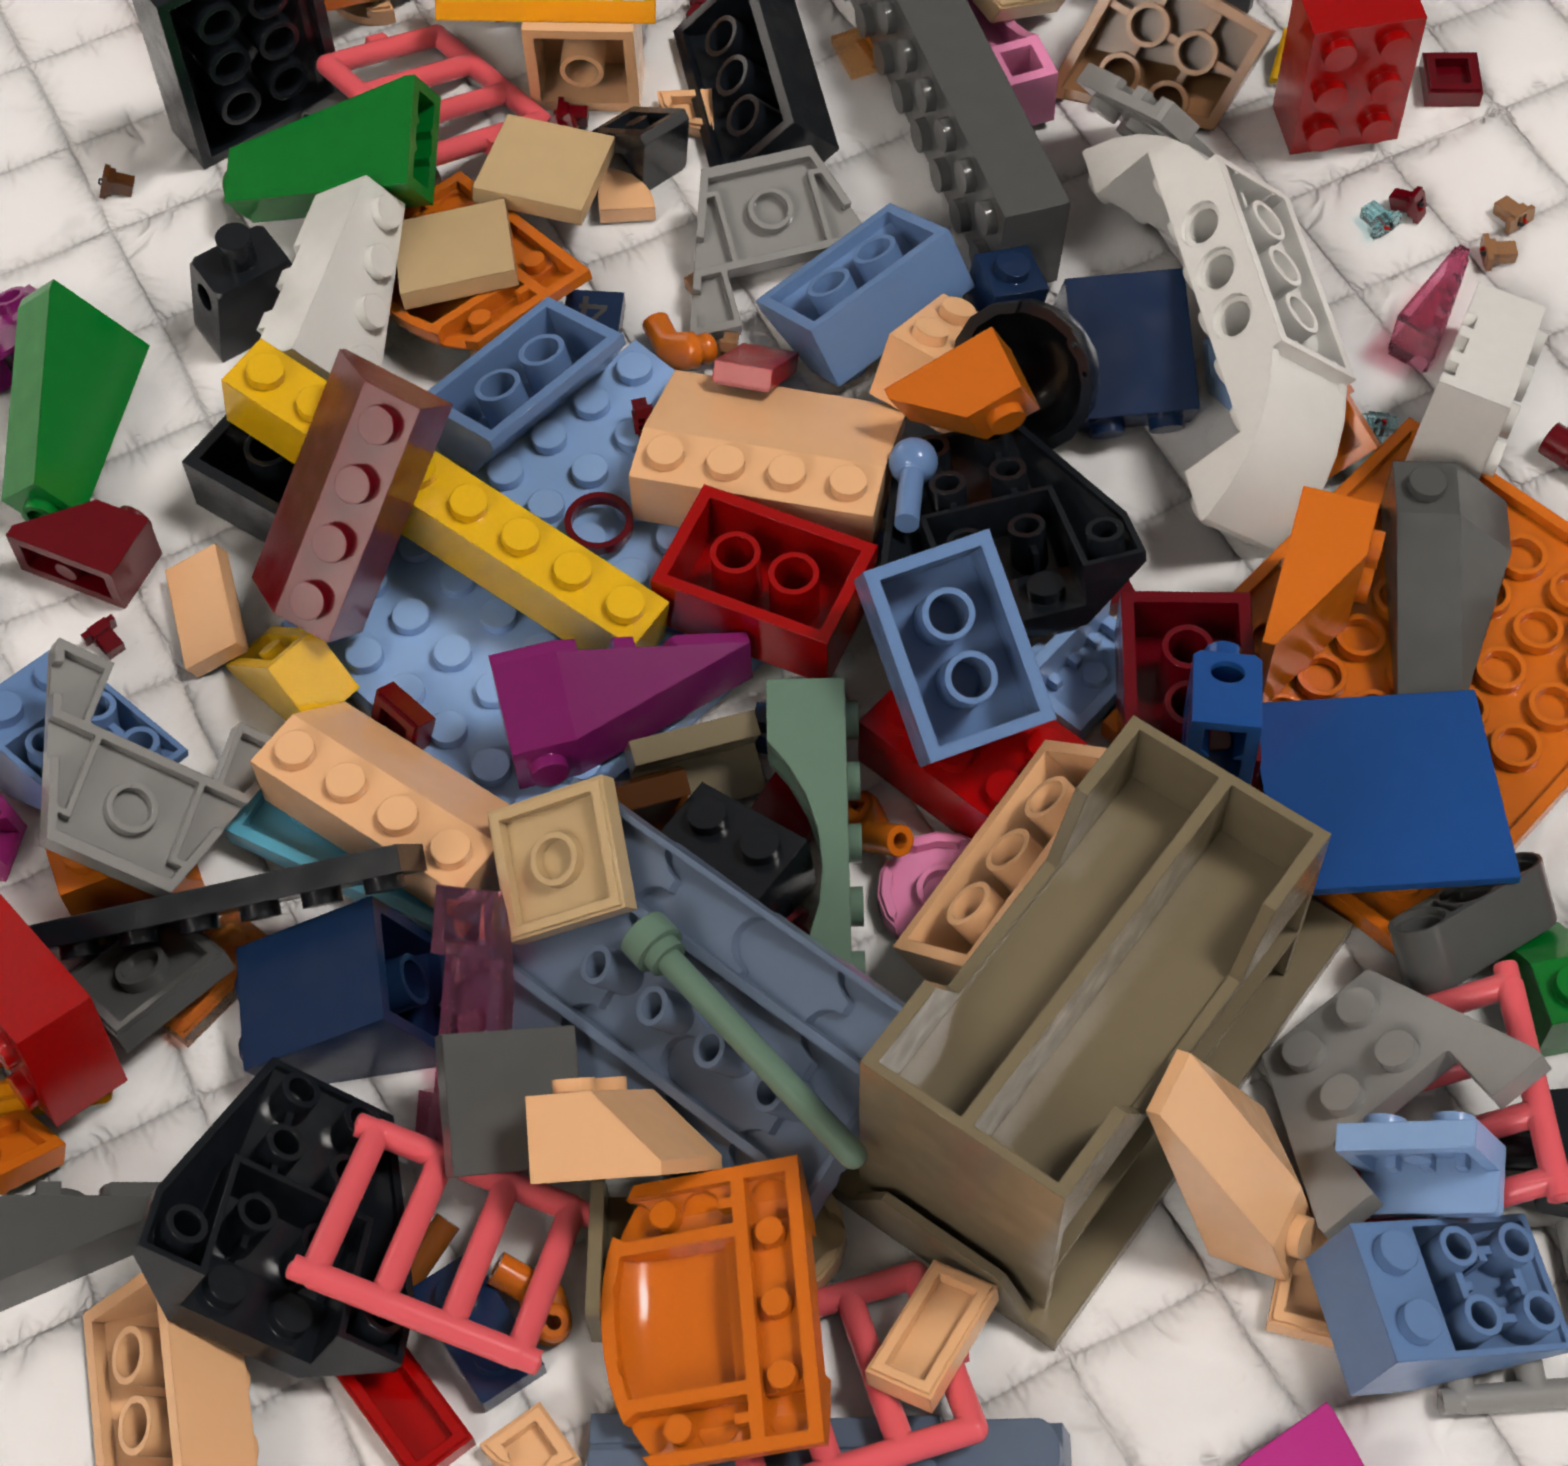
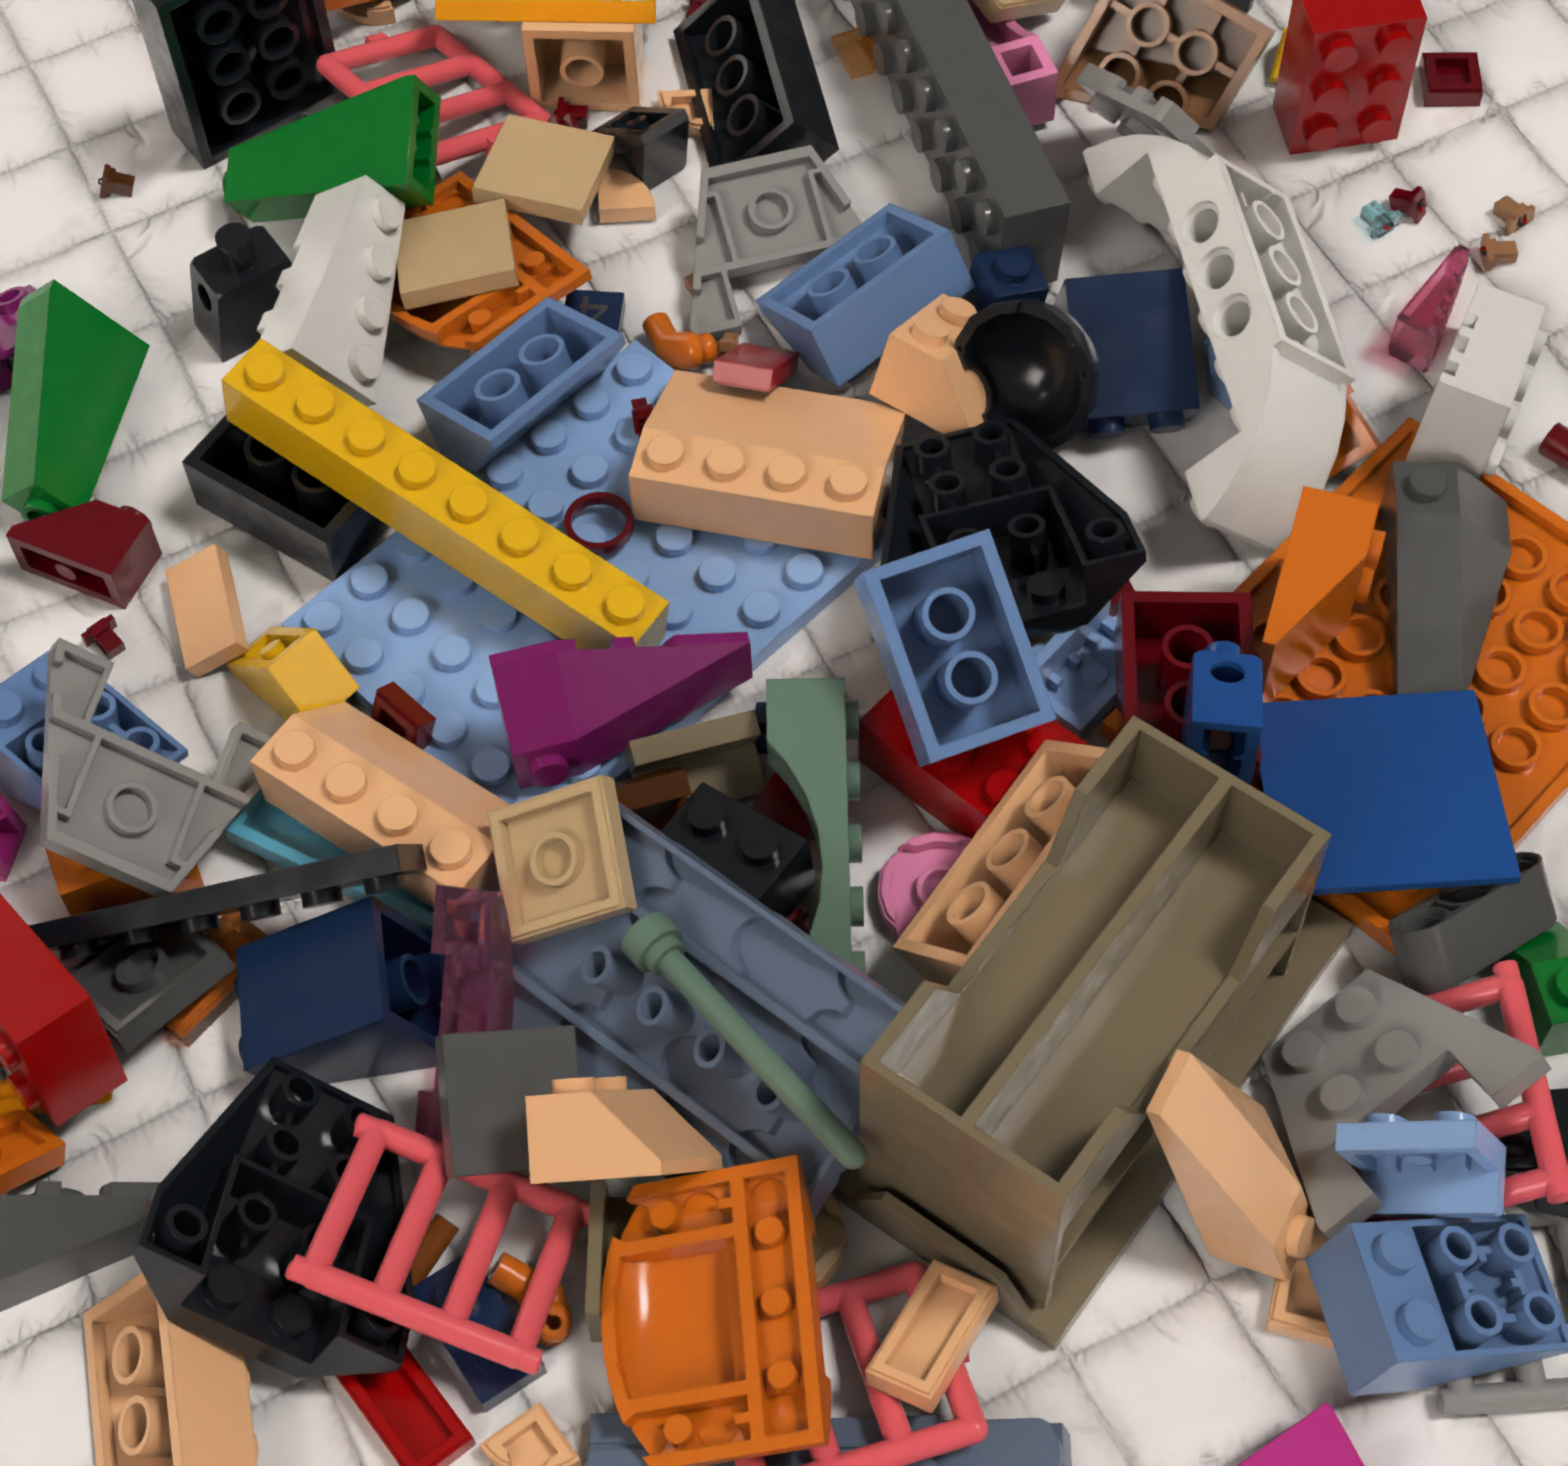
dark red slope [251,349,453,643] -> none
red brick [650,484,878,678] -> none
orange arm [848,790,914,857] -> none
orange slope [884,326,1040,439] -> none
medium blue bar [889,437,938,533] -> none
clear light blue piece [1362,411,1399,444] -> none

